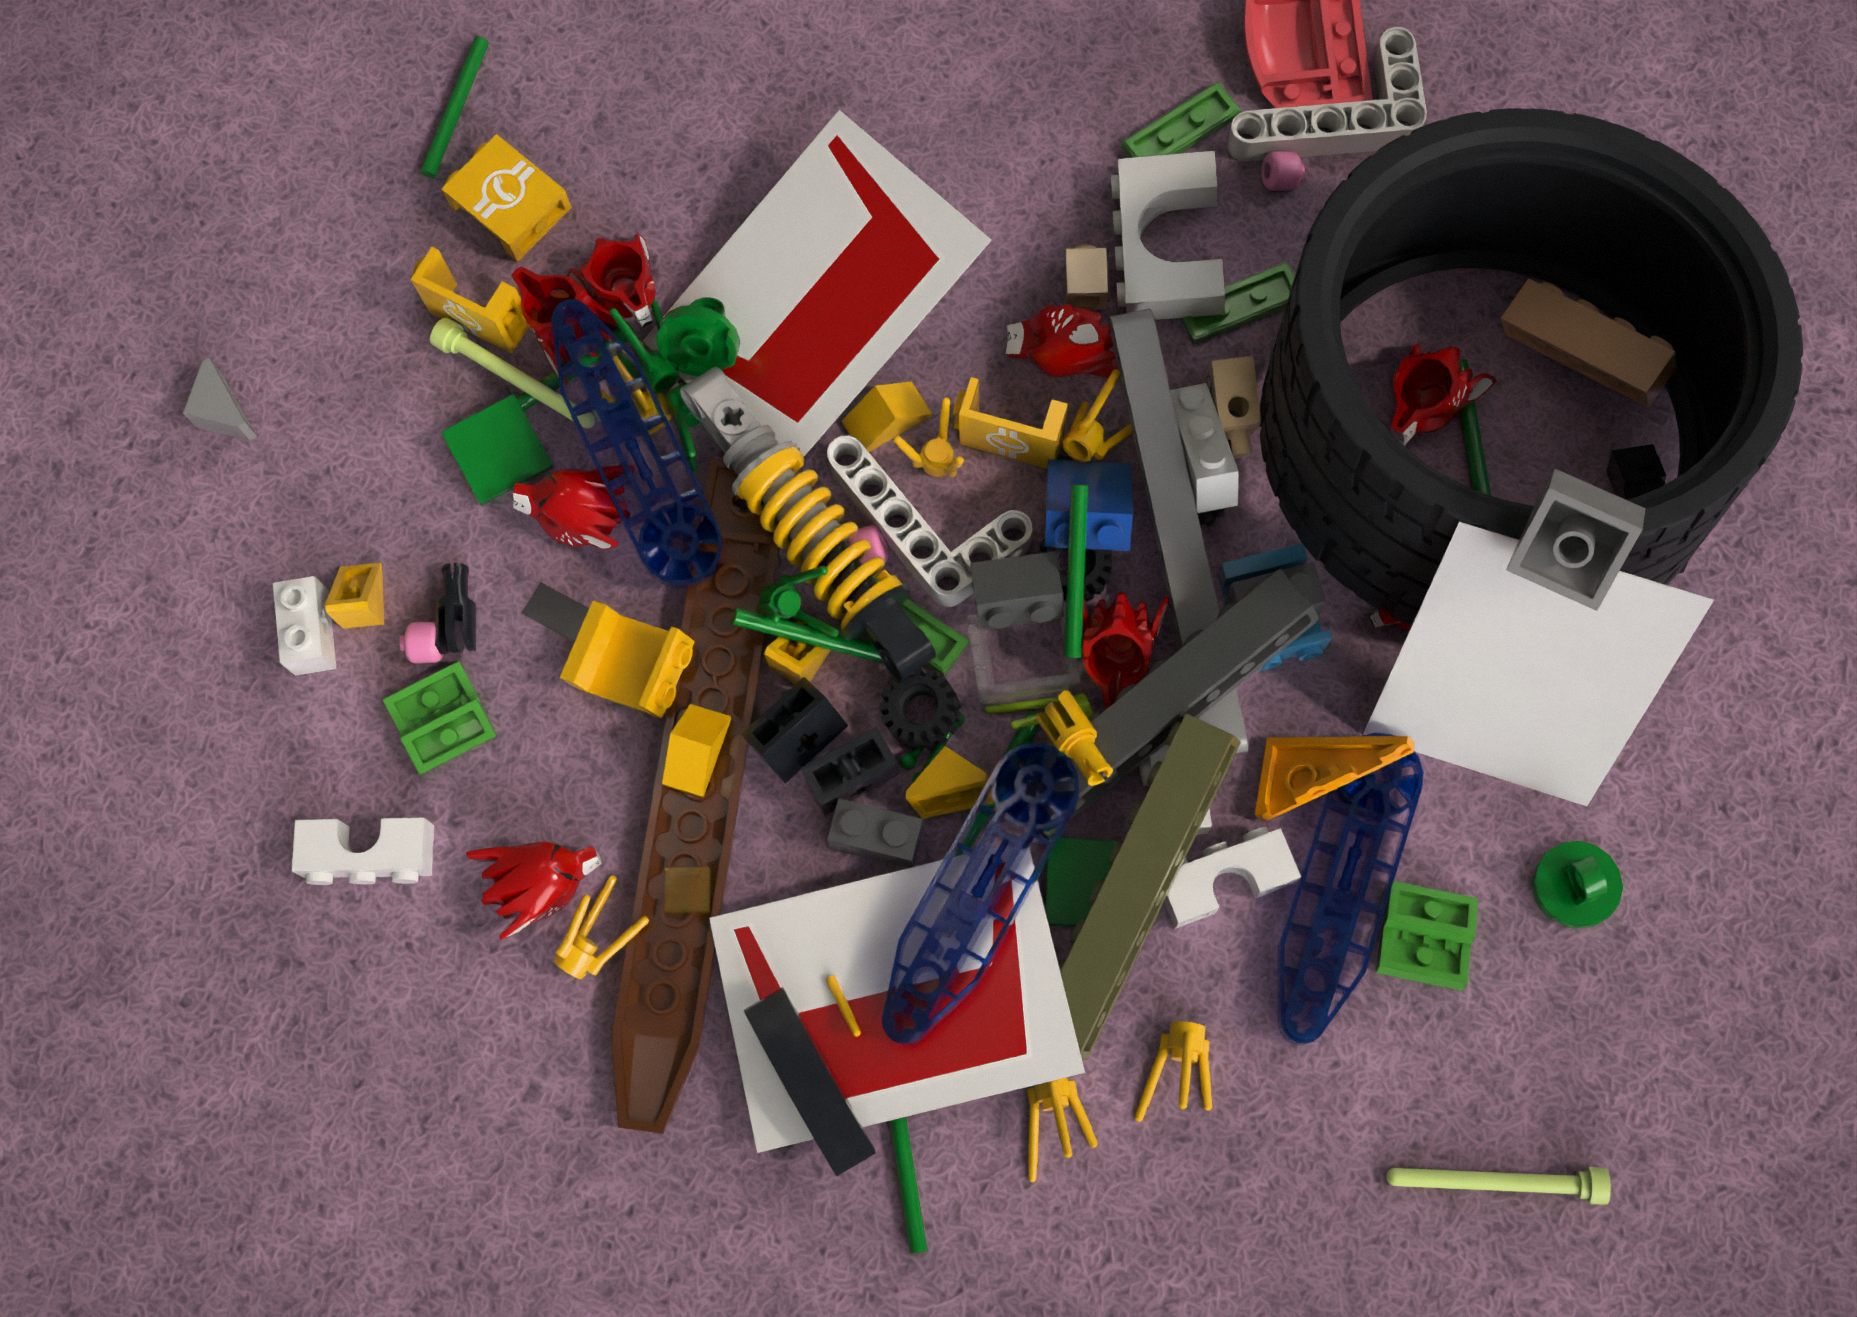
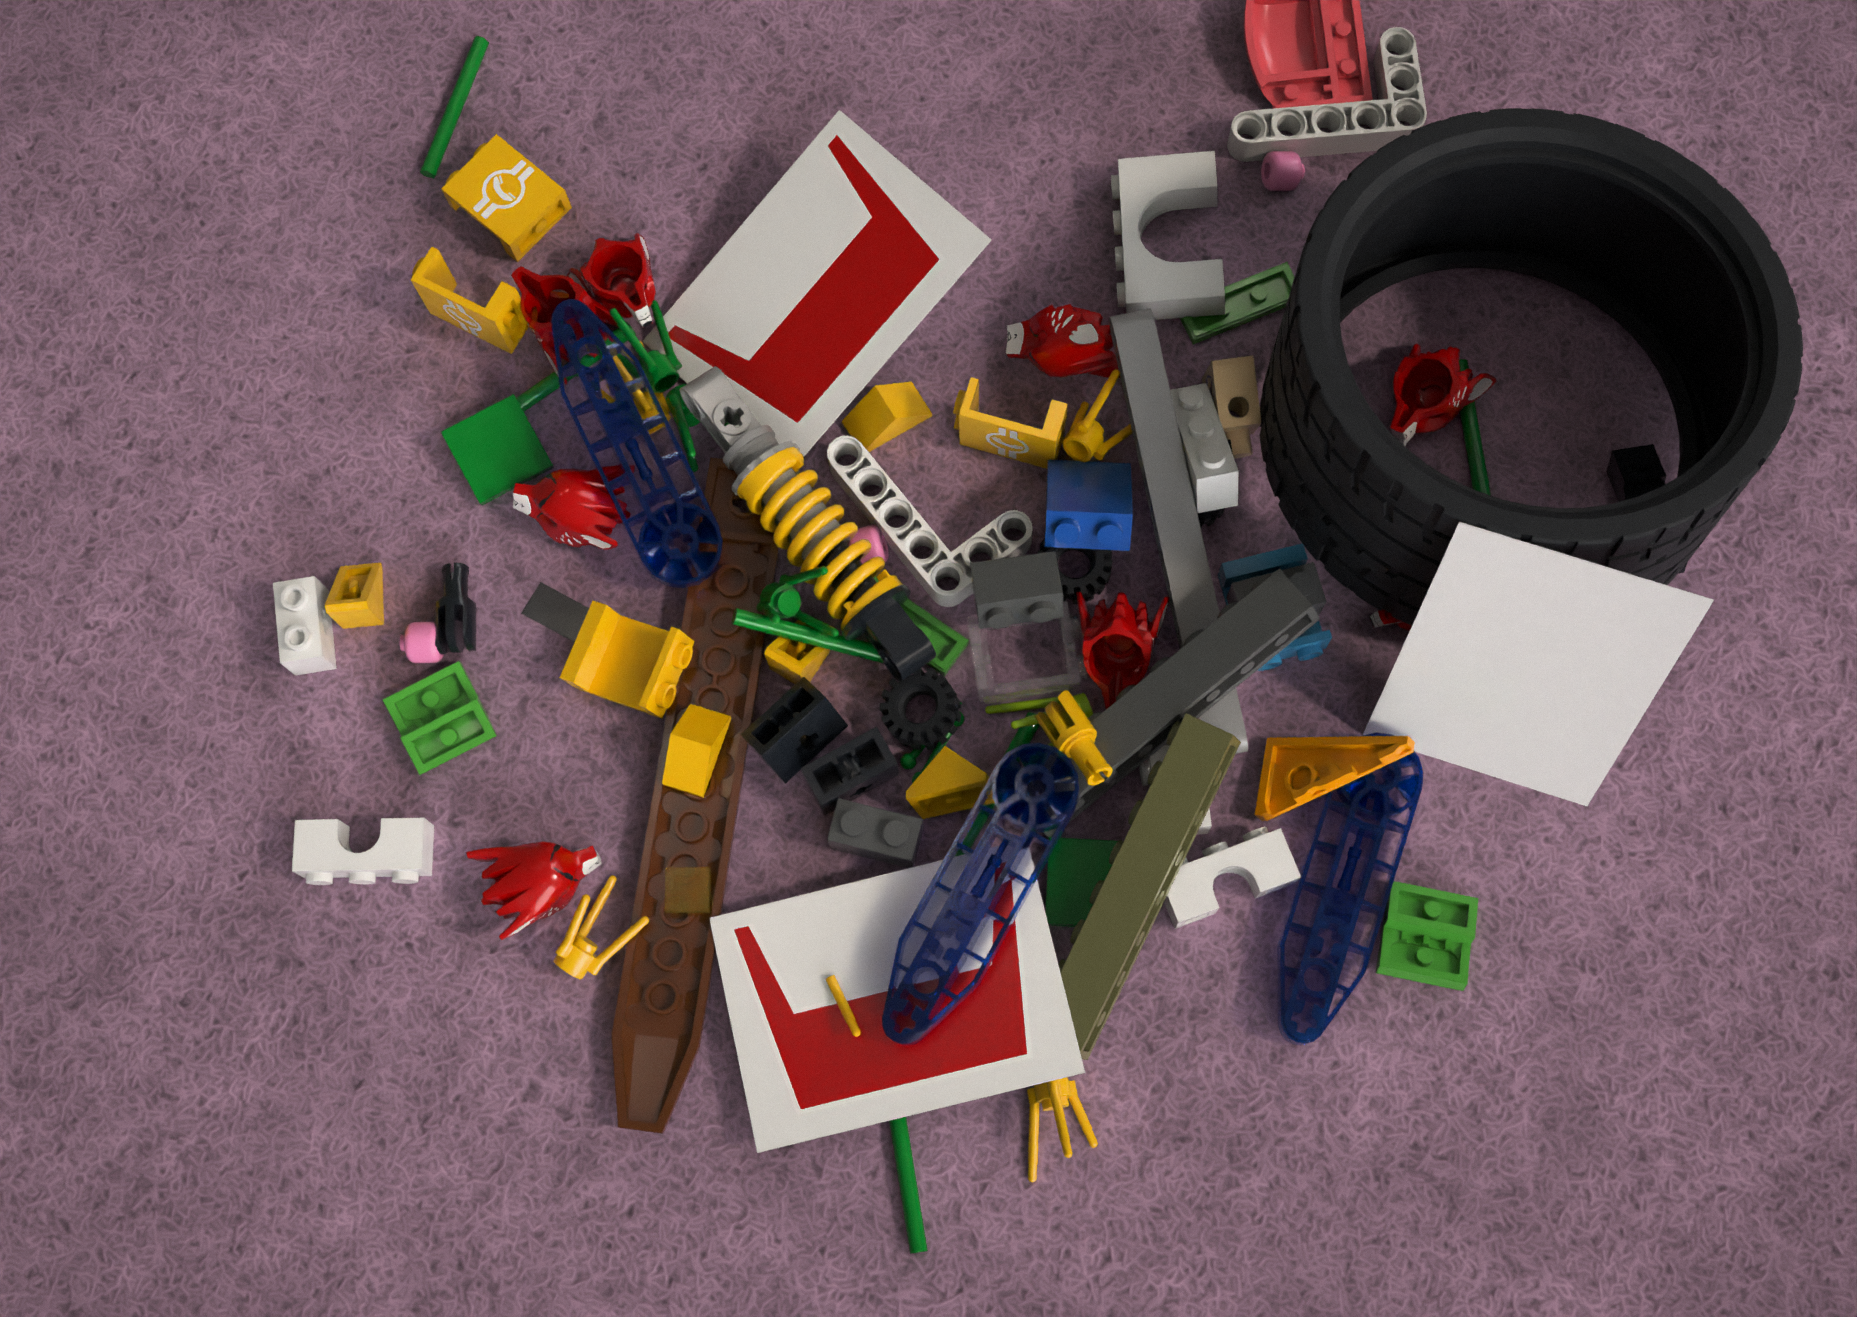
light grey slope [183,358,257,441] -> none
yellowish green piece [430,317,595,428] -> none
green tile [656,297,740,377] -> none
black slope [744,987,876,1177] -> none
yellow plant [893,397,964,477] -> none
tan brick [1064,245,1108,310] -> none
green bar [1064,484,1088,658] -> none
bright green tile [1121,82,1241,158] -> none
yellow plant [1134,1021,1212,1122] -> none
yellowish green piece [1386,1167,1611,1205] -> none
light nougat brick [1501,278,1677,408] -> none
light grey slope [1506,468,1646,611] -> none
green tile [1531,841,1623,929] -> none

